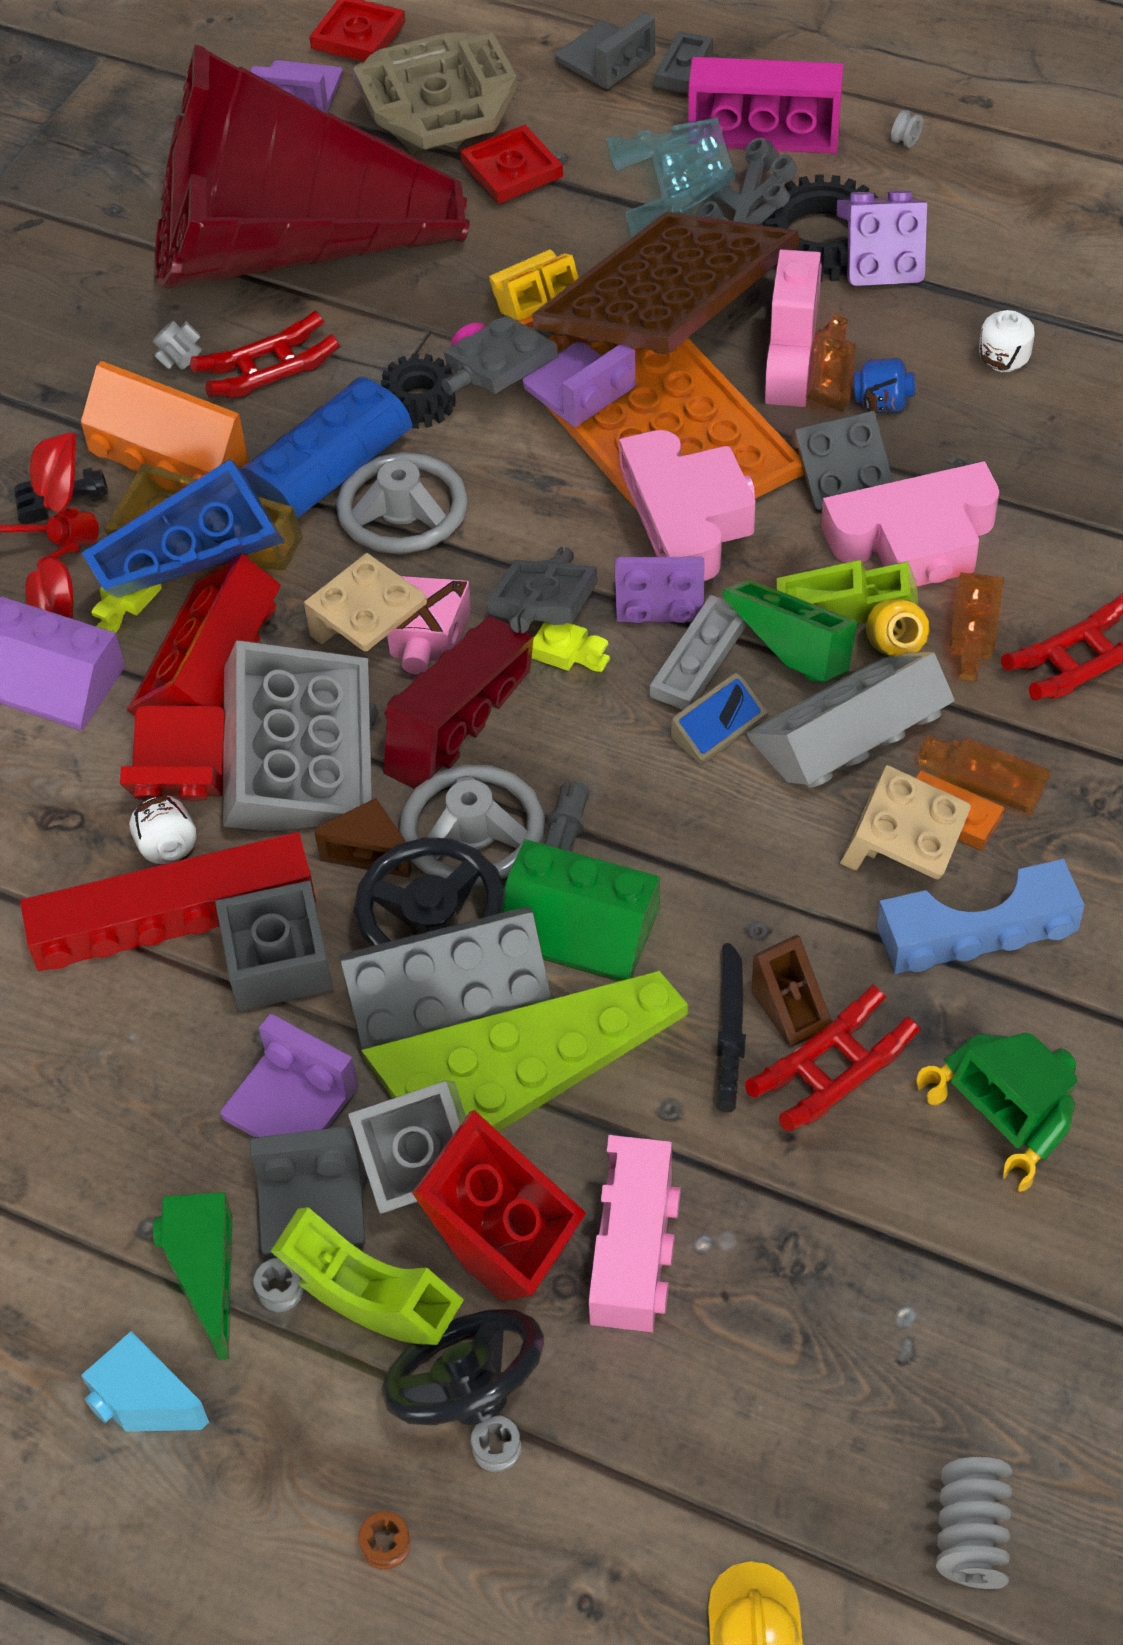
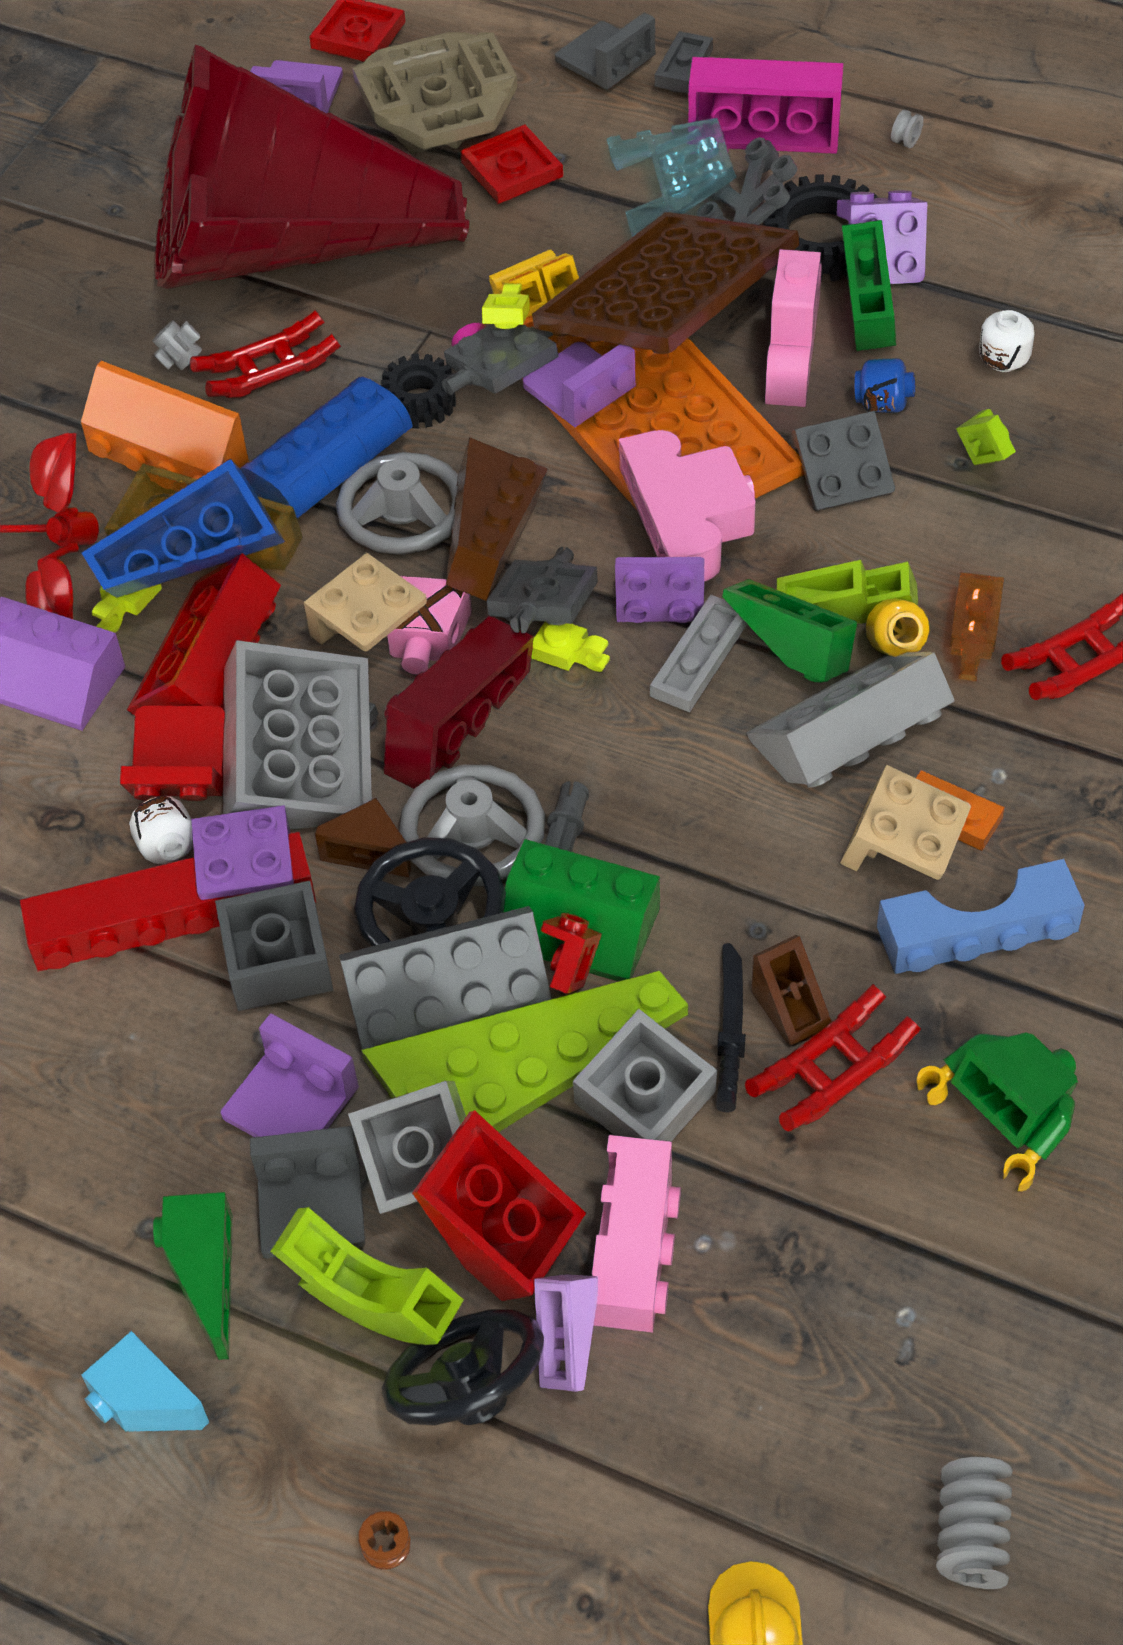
black hinge [14,467,108,524] -> none
light grey bush [253,1258,303,1312] -> none
light grey bush [471,1415,521,1472] -> none
slope [671,672,768,765] -> none
clear orange hinge [806,313,856,412] -> none
bright pink brick [821,461,999,586] -> none
clear orange hinge [918,735,1051,815] -> none
none -> medium lavender bracket [191,805,294,900]
none -> reddish brown wedge [446,437,548,601]
none -> neon yellow plate [482,283,530,329]
none -> lavender slope [534,1275,598,1392]
none -> red bracket [540,913,602,994]
none -> light grey brick [573,1009,717,1142]
none -> green slope [842,220,896,351]
none -> lime bracket [956,409,1016,465]

